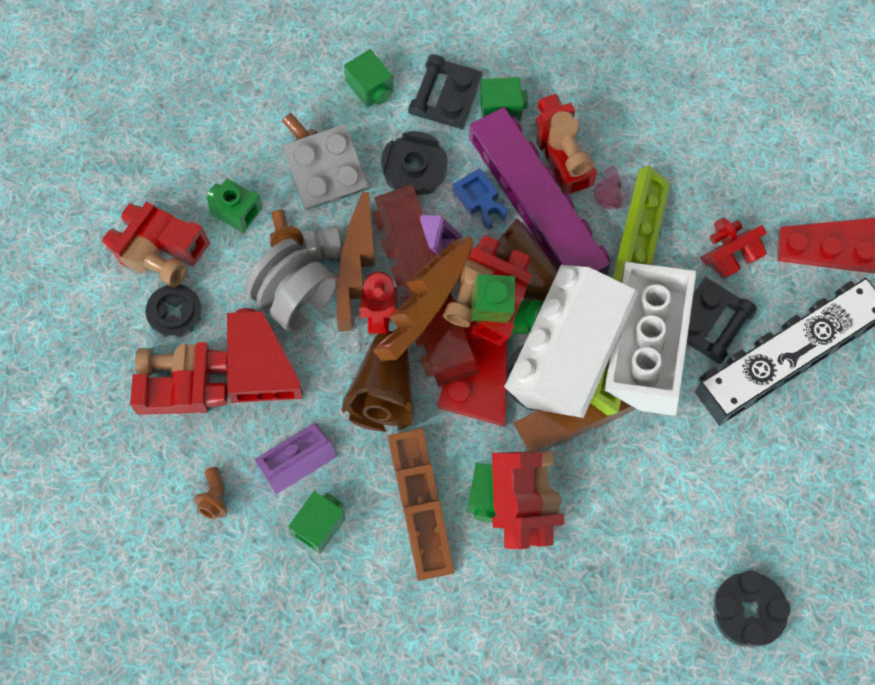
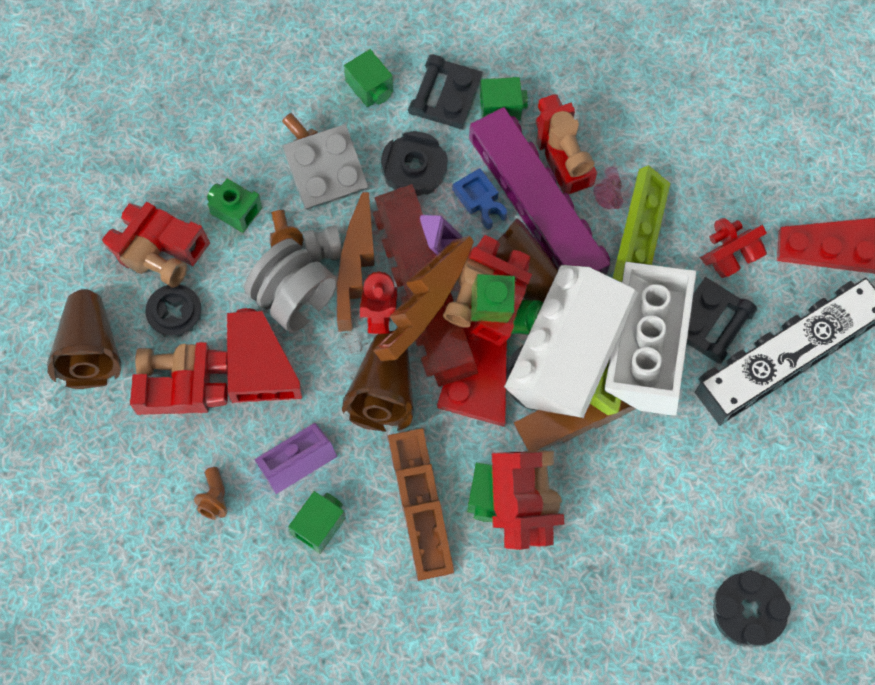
none -> reddish brown cone [47,289,121,389]

